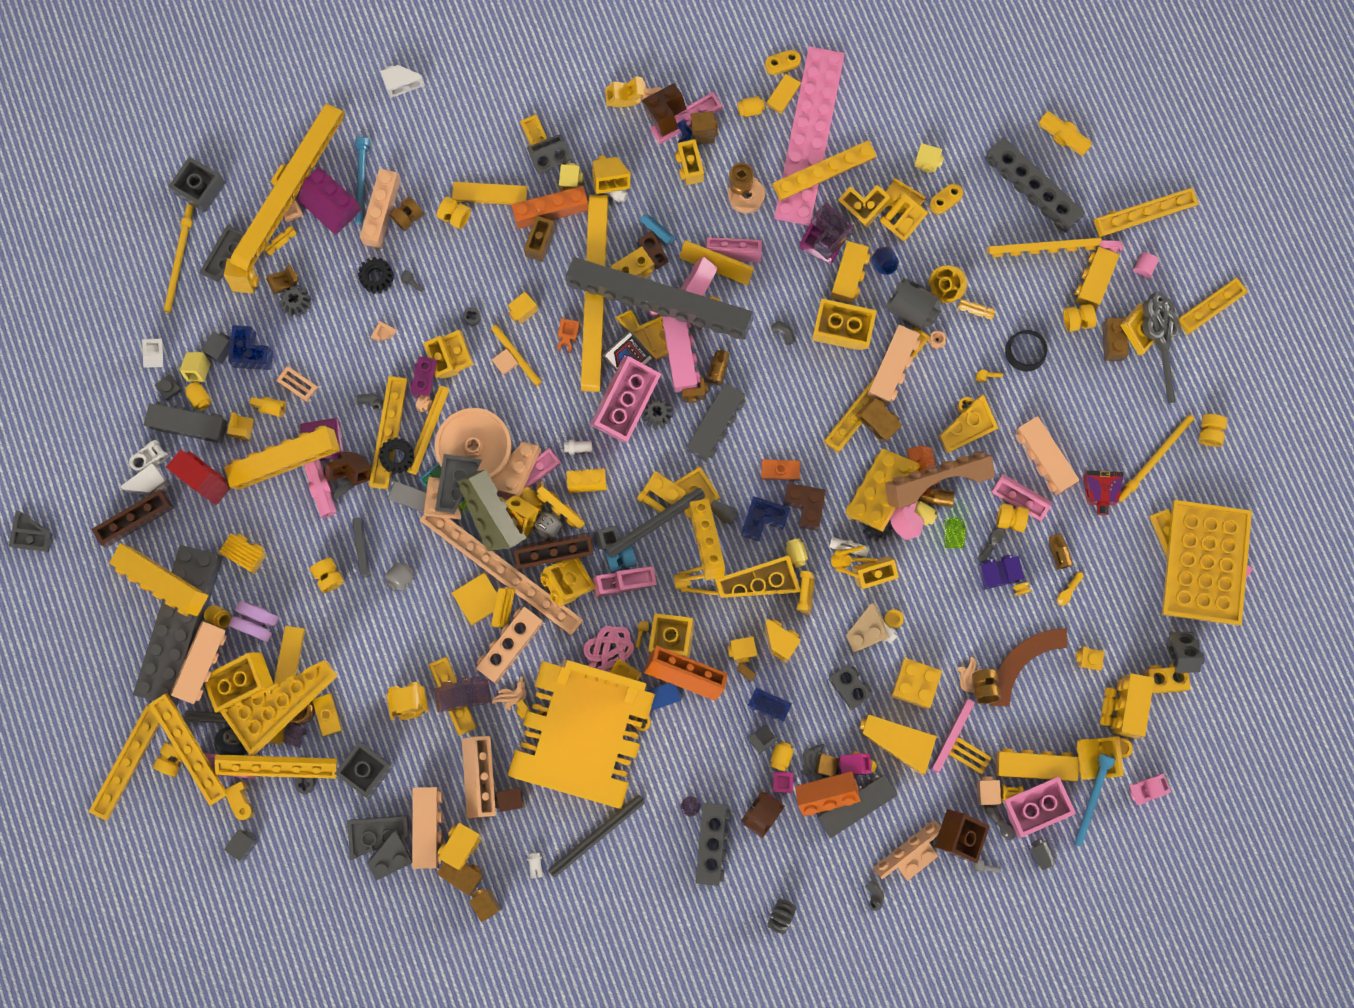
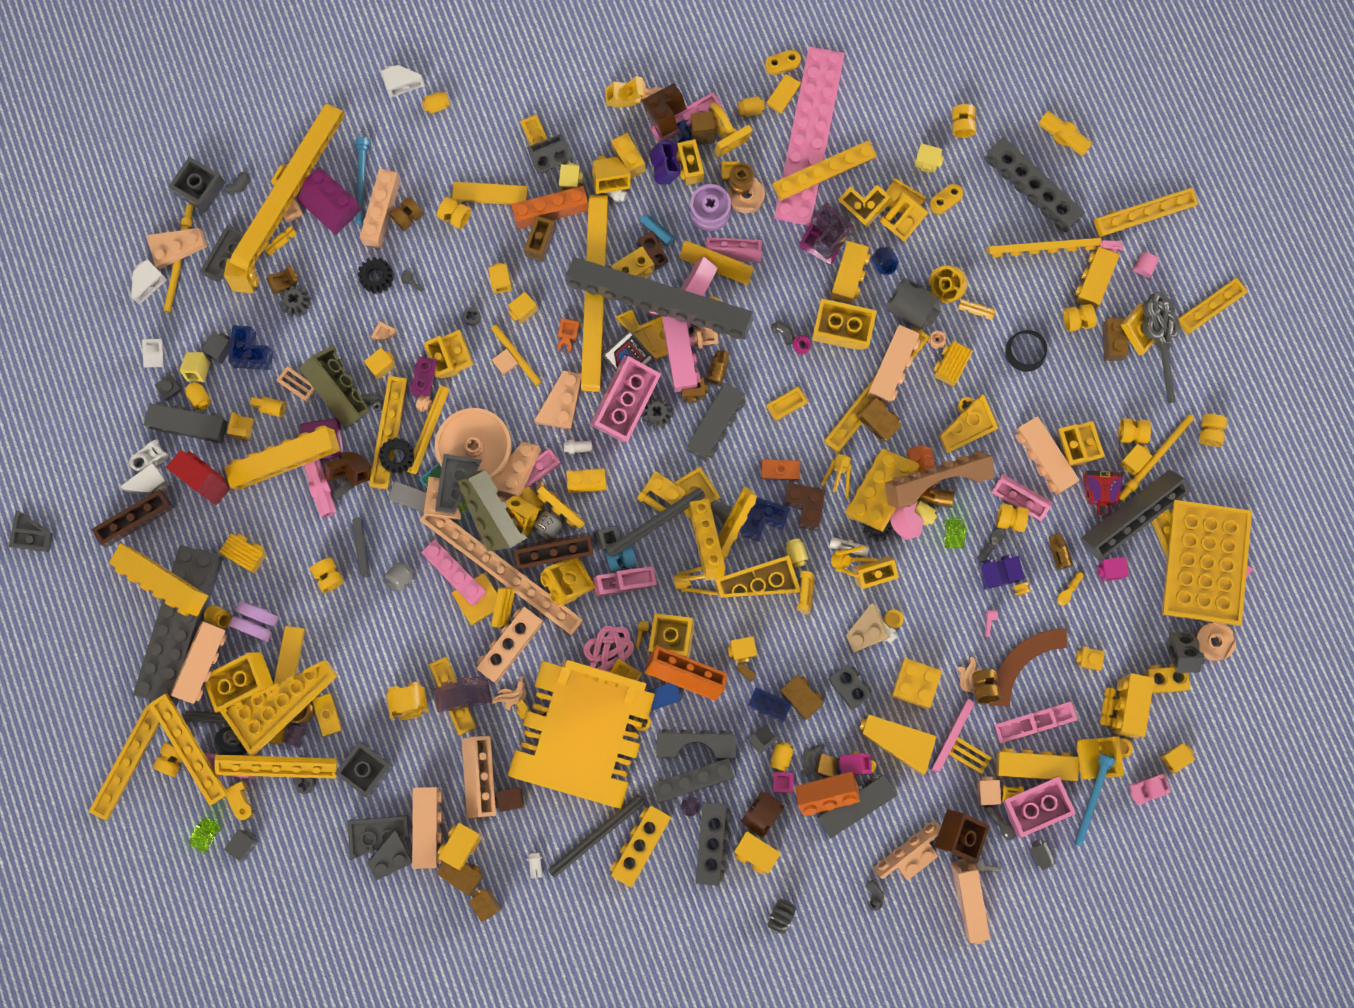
yellow slope [764,619,801,664] -> none
yellow hand [975,369,1003,382] -> none
none -> white slope [131,259,167,305]
none -> light nougat wing [146,228,207,270]
none -> clear neon green bracket [188,818,222,854]
none -> dark grey arm [225,172,249,194]
none -> olive wedge [299,345,369,429]
none -> yellow brick [363,348,396,380]
none -> yellow brick [421,91,450,114]
none -> bright pink plate [421,540,487,606]
none -> yellow brick [488,263,512,294]
none -> light nougat wing [534,371,581,430]
none -> yellow brick [610,805,671,888]
none -> yellow brick [611,133,645,179]
none -> dark purple brick [650,141,681,184]
none -> dark grey brick [653,758,735,803]
none -> dark grey arch [657,729,736,759]
none -> lavender wheel [690,184,731,232]
none -> light nougat bracket [691,326,718,349]
none -> yellow tile [709,102,753,159]
none -> yellow plate [718,487,757,560]
none -> yellow tile [721,161,740,181]
none -> yellow brick [733,831,781,875]
none -> yellow tile [766,386,808,422]
none -> pearl gold brick [779,674,824,721]
none -> dark pink plate [793,335,811,354]
none -> yellow plant [820,454,852,499]
none -> yellow brick [933,341,973,387]
none -> light nougat slope [950,860,990,944]
none -> yellow wheel [952,104,977,138]
none -> bright pink hand [984,610,998,637]
none -> bright pink slope [994,701,1078,744]
none -> yellow brick [1057,421,1105,467]
none -> dark grey brick [1081,469,1190,561]
none -> dark pink brick [1097,557,1129,581]
none -> yellow wheel [1118,418,1151,445]
none -> yellow brick [1119,444,1152,476]
none -> yellow brick [1160,743,1195,773]
none -> light nougat plate [1195,622,1236,661]

